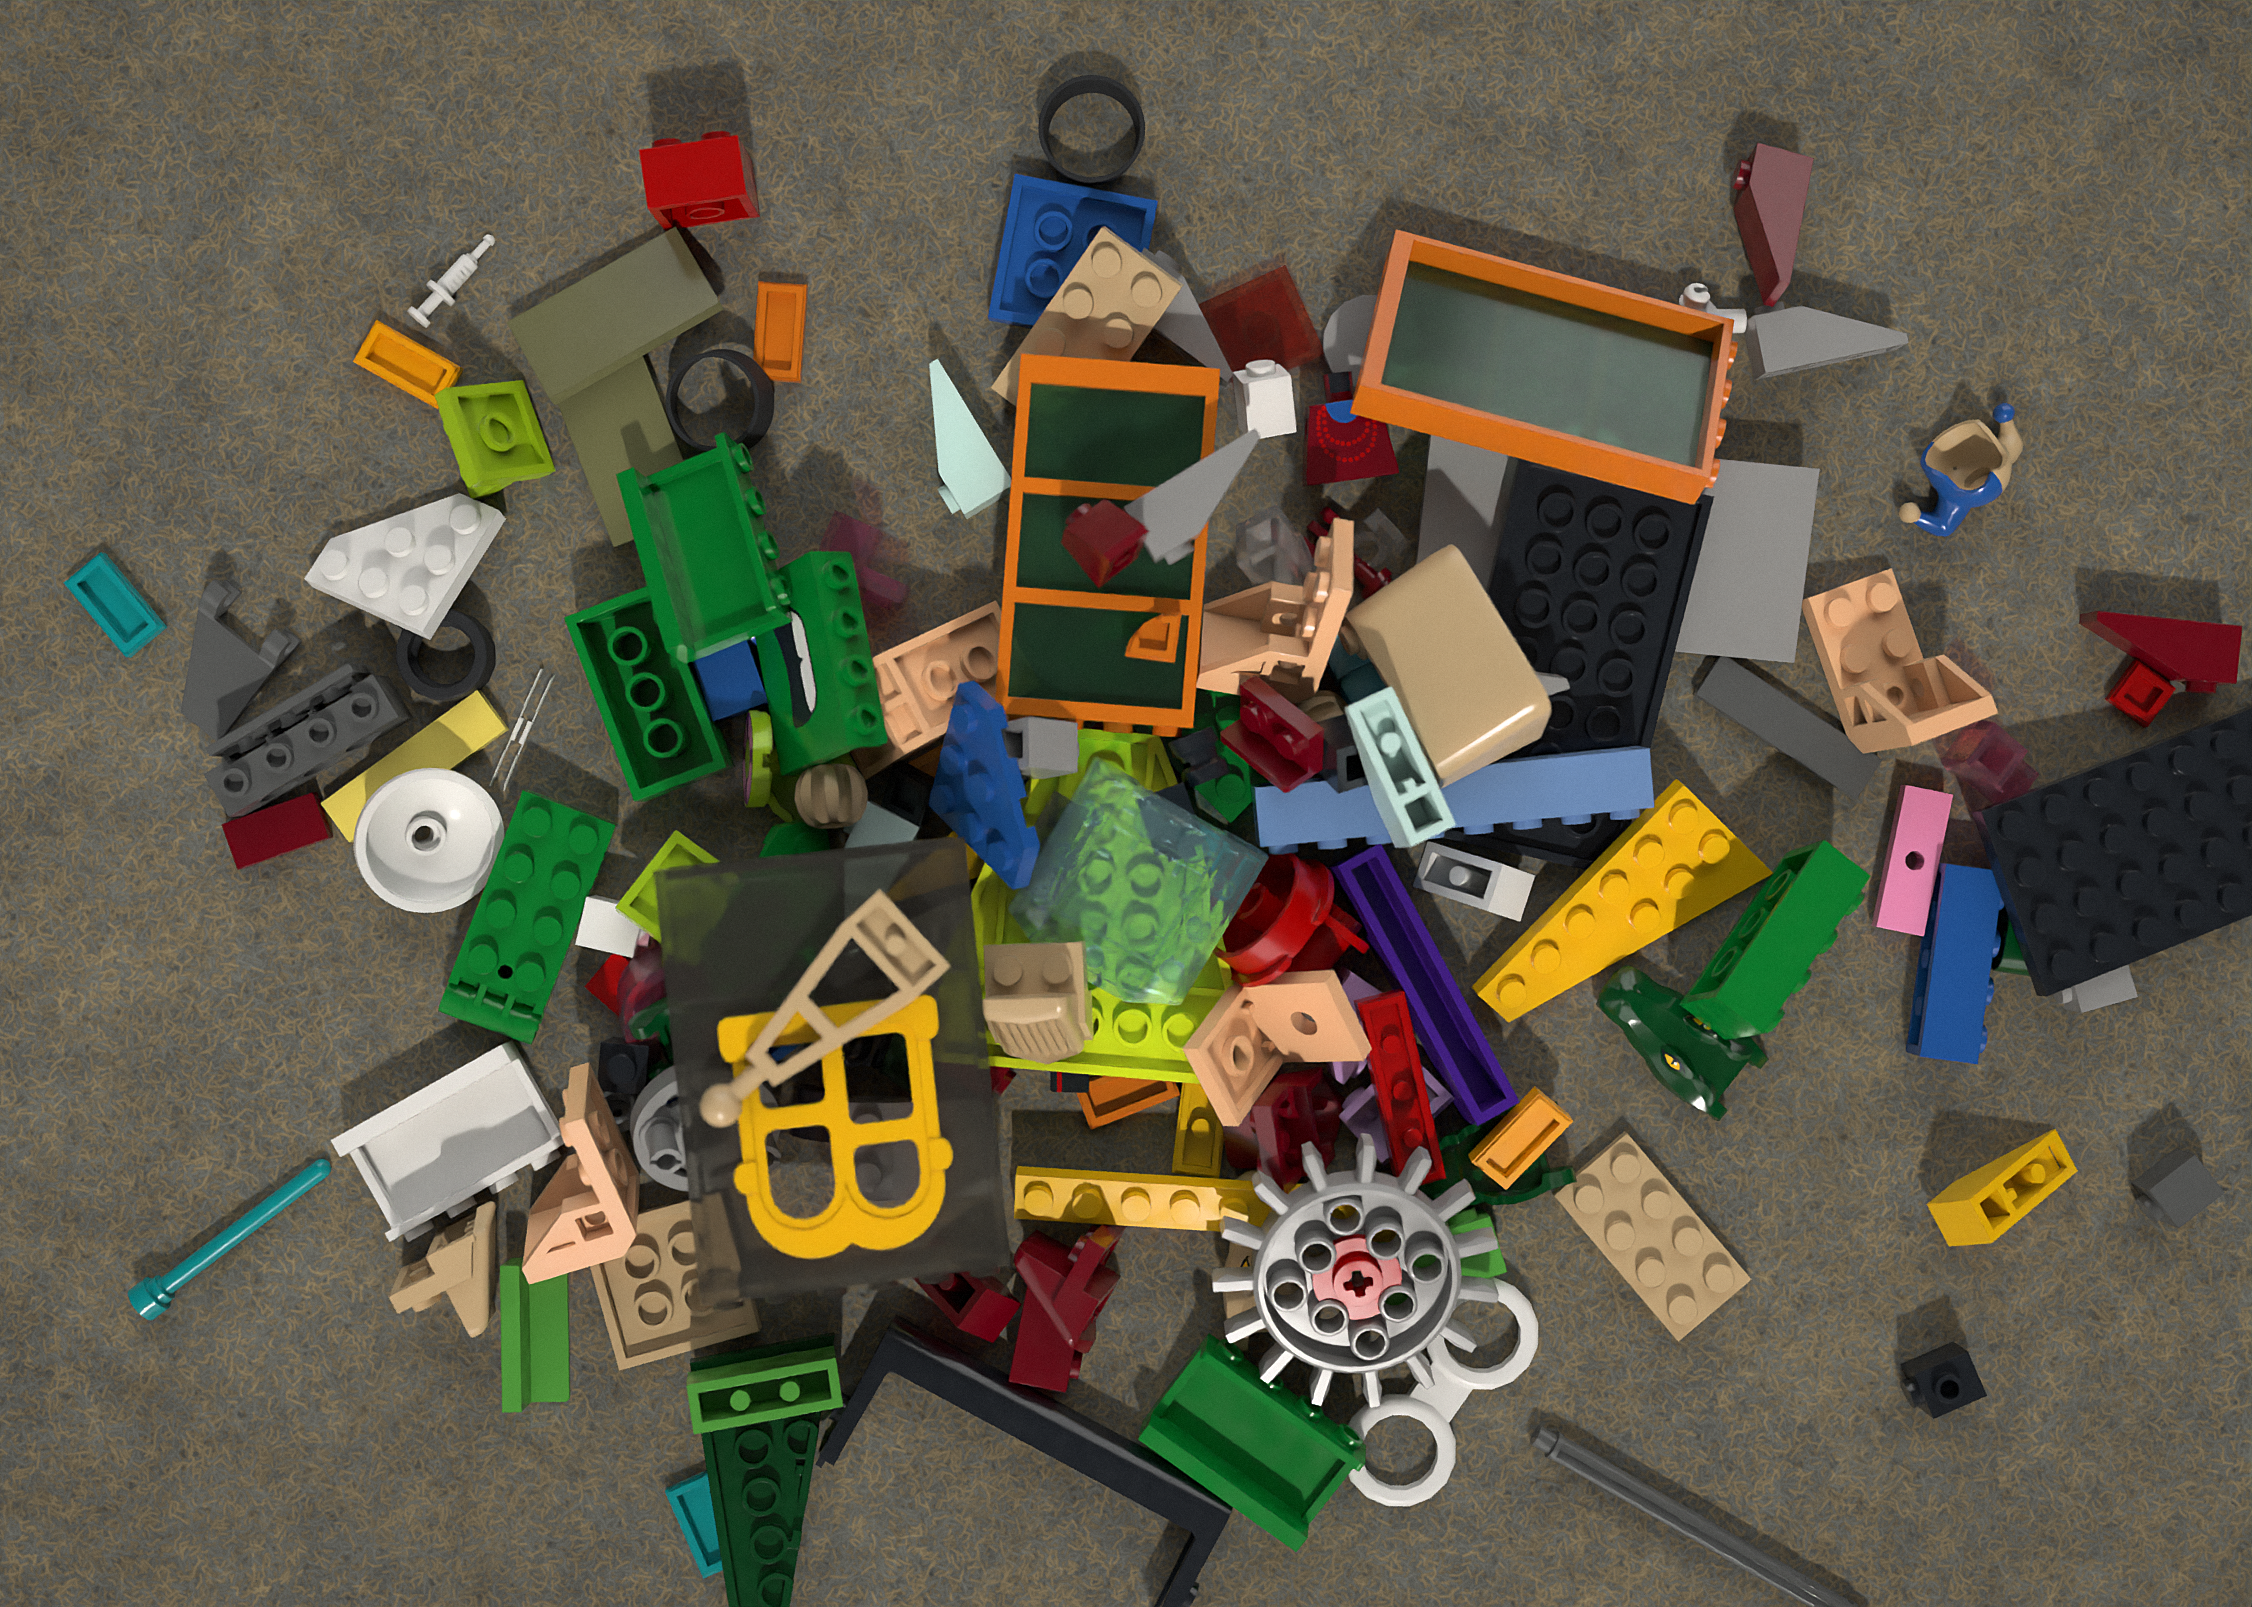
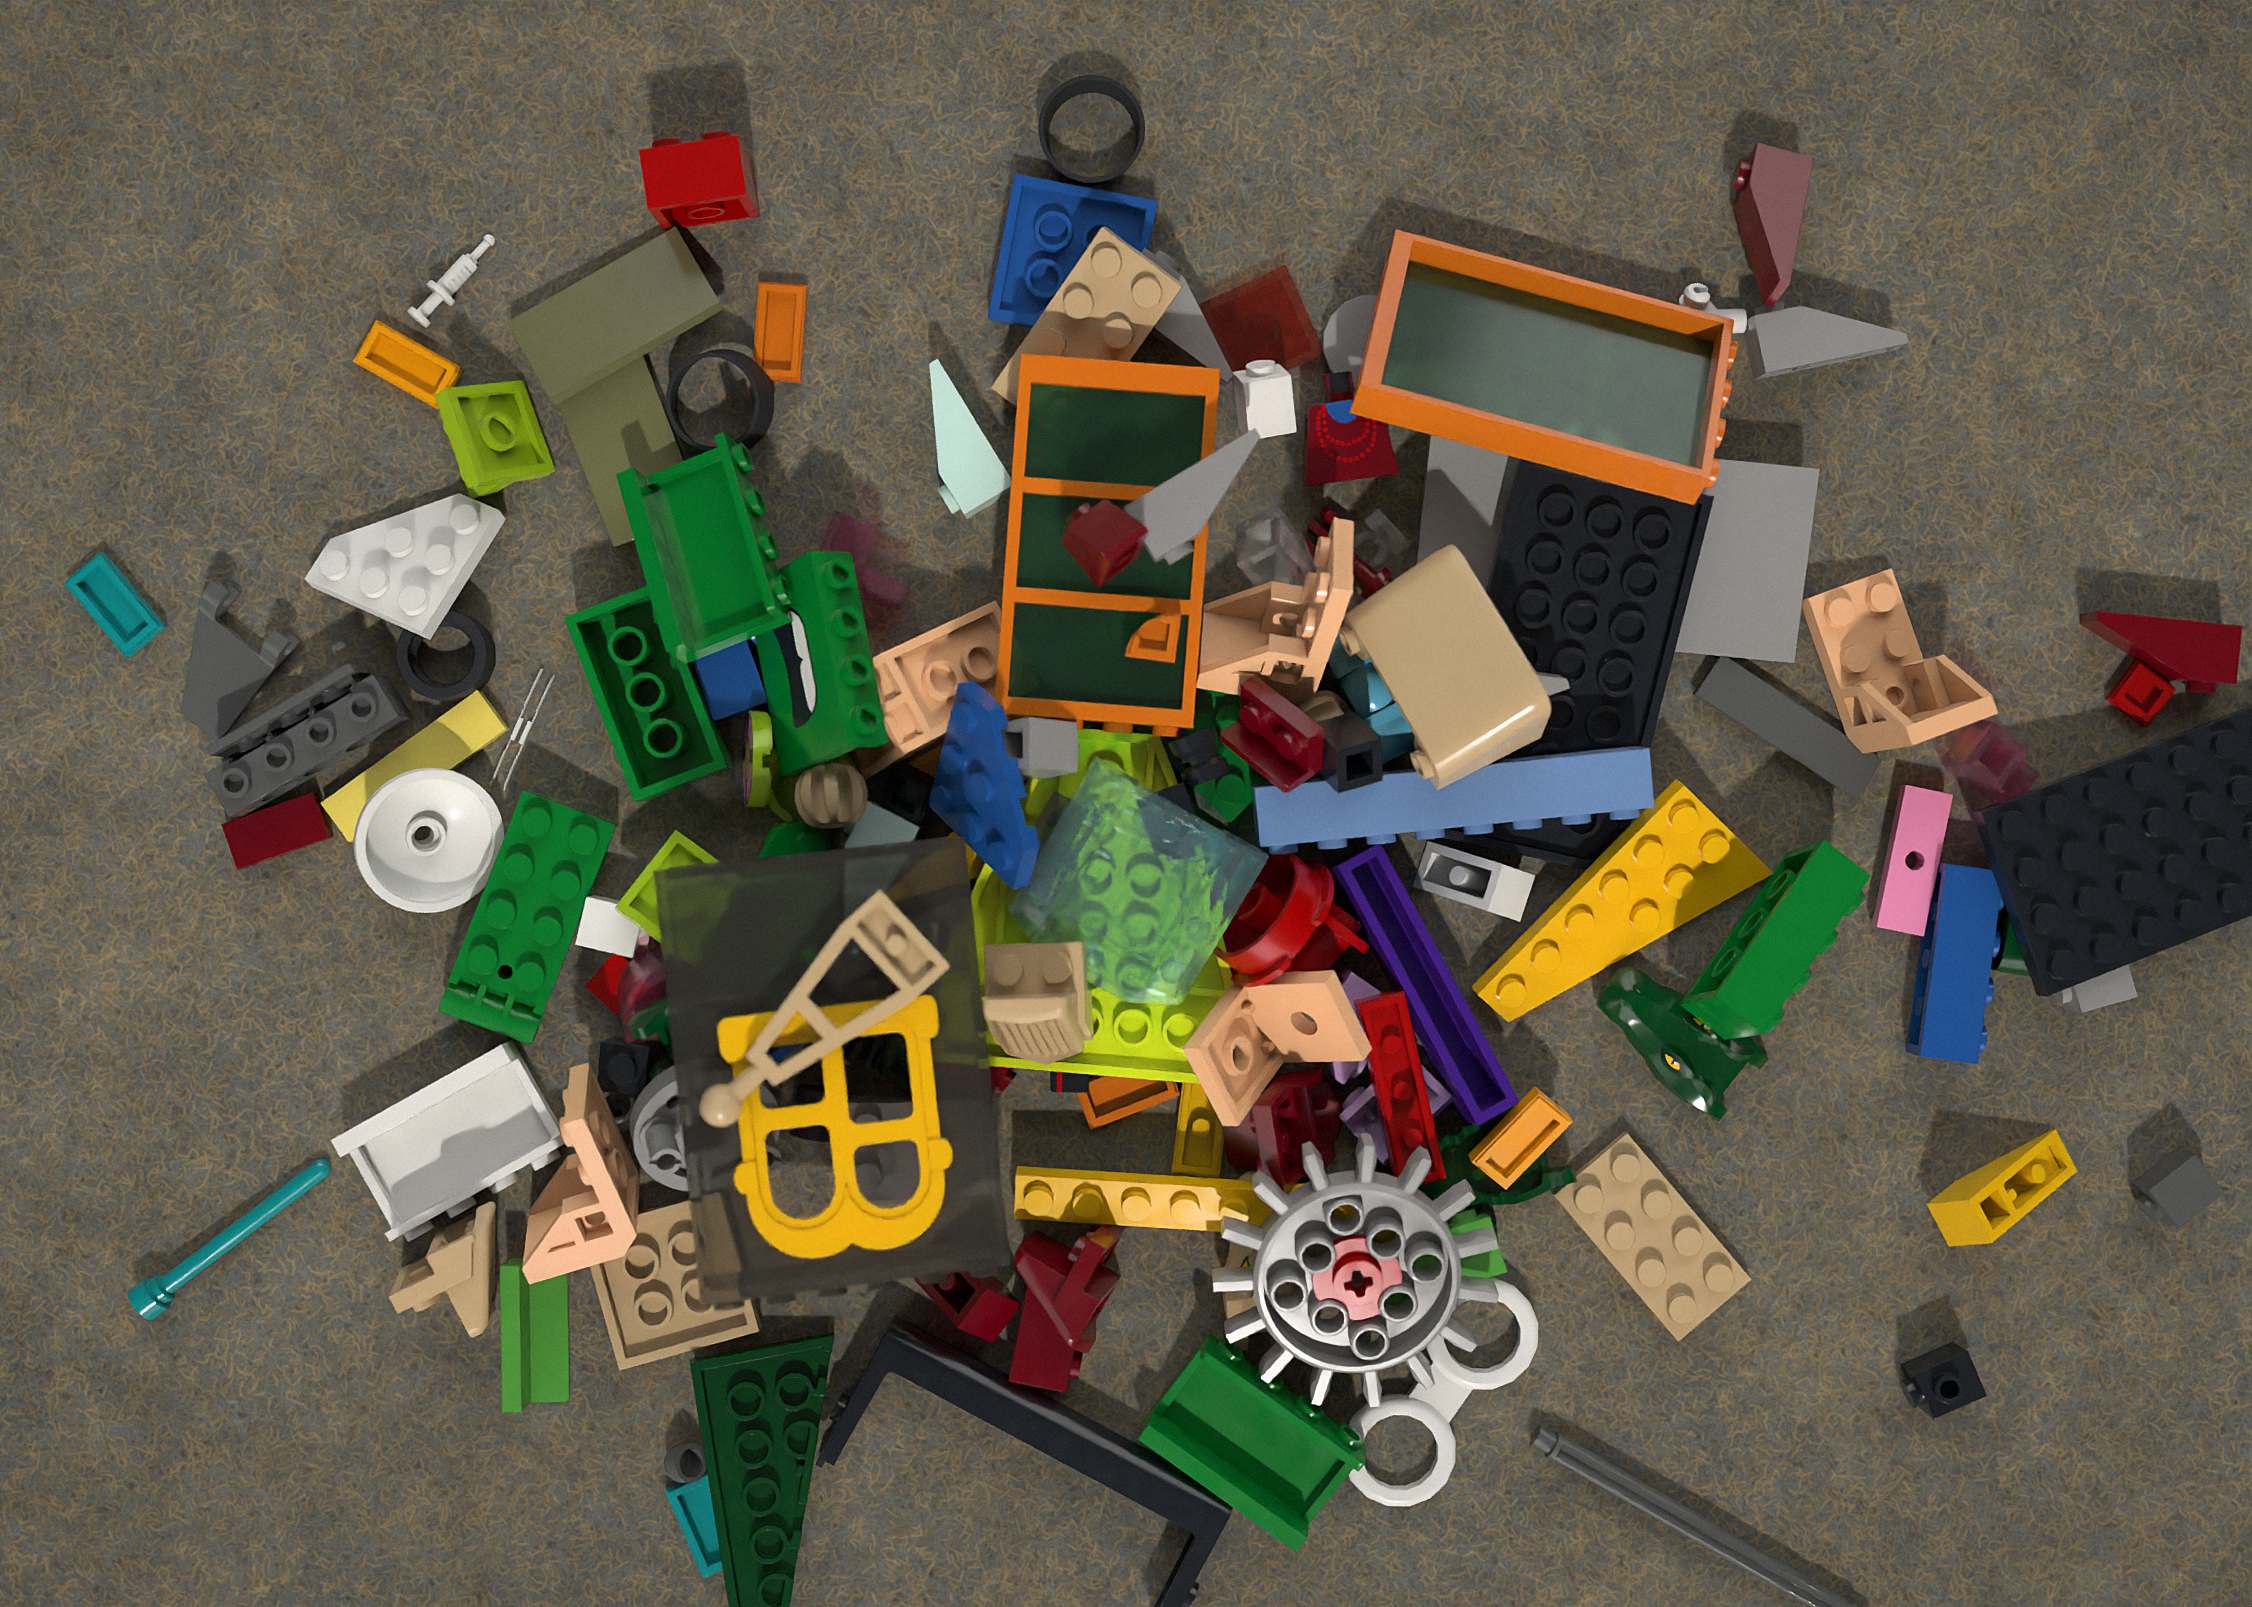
bright green brick [686,1346,843,1434] -> none
light aqua slope [1345,686,1456,848] -> none
tan piece [1899,403,2023,537] -> none
none -> dark grey hinge [664,1443,706,1483]

